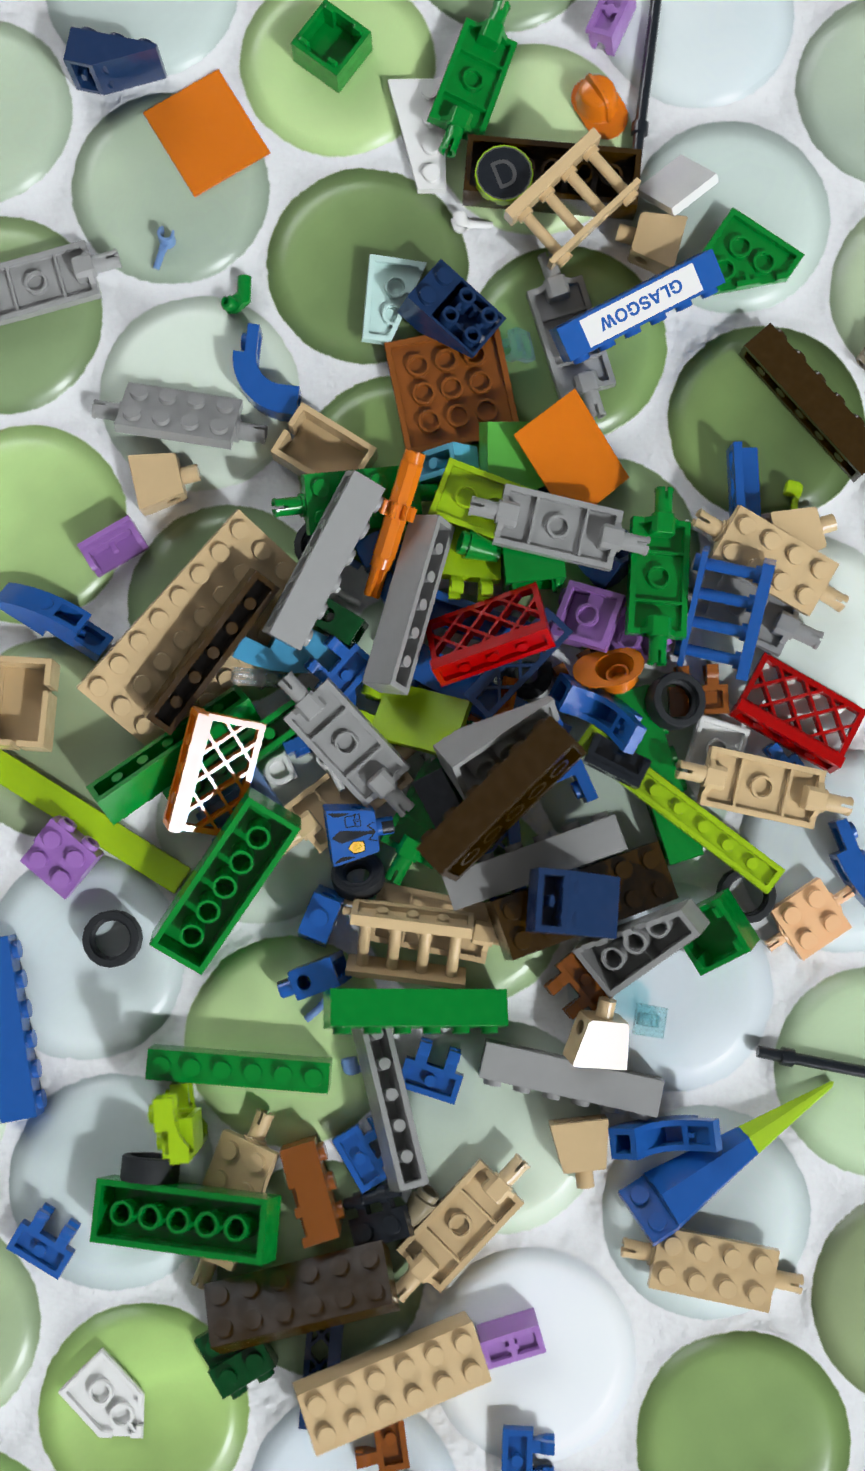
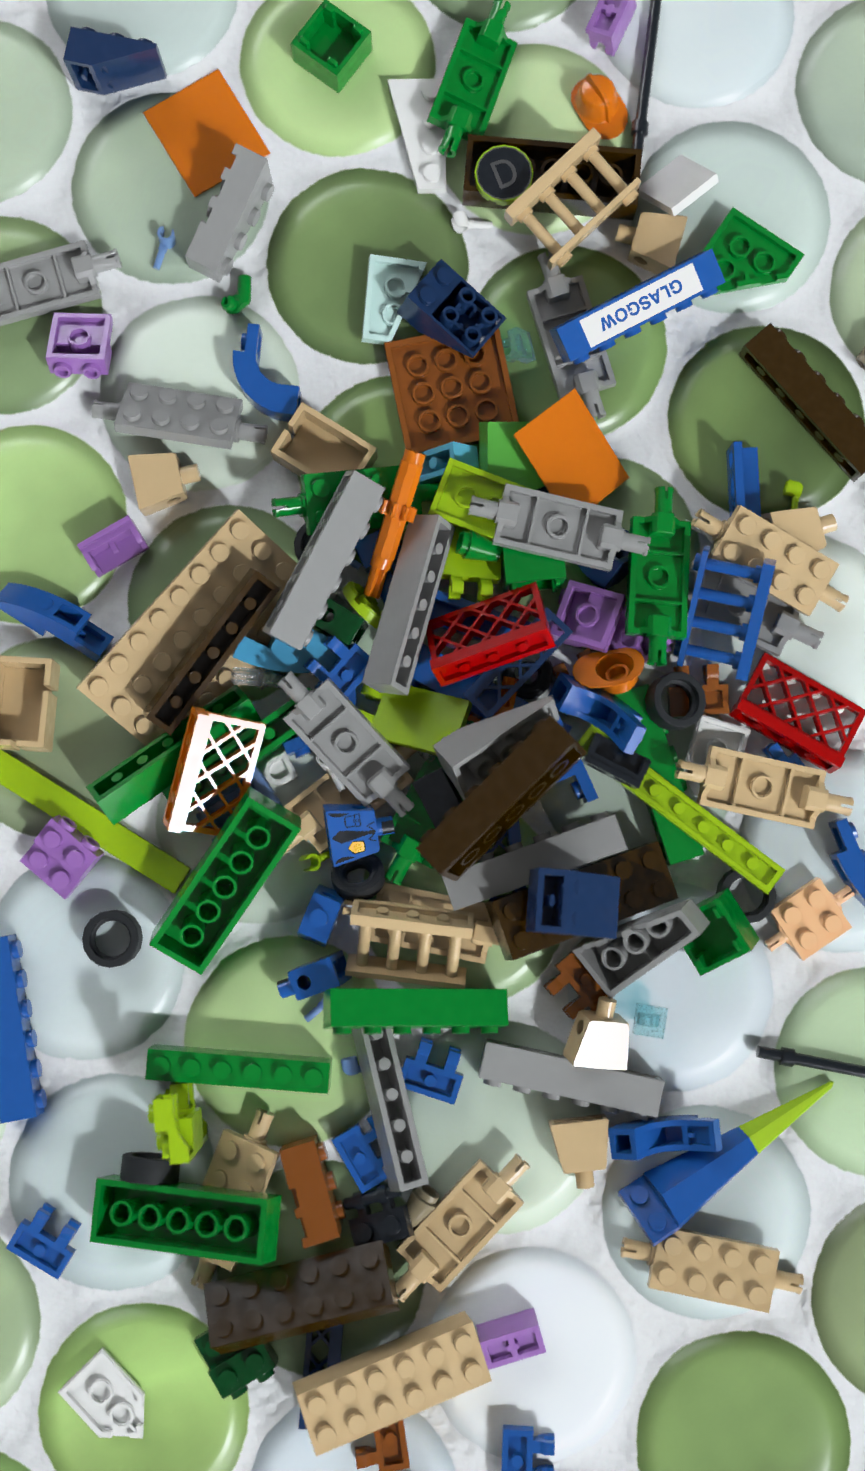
none -> medium lavender plate [45,312,113,379]
none -> light grey wedge [185,143,274,283]
none -> lime hand [299,851,330,872]
none -> lime tile [342,581,383,629]

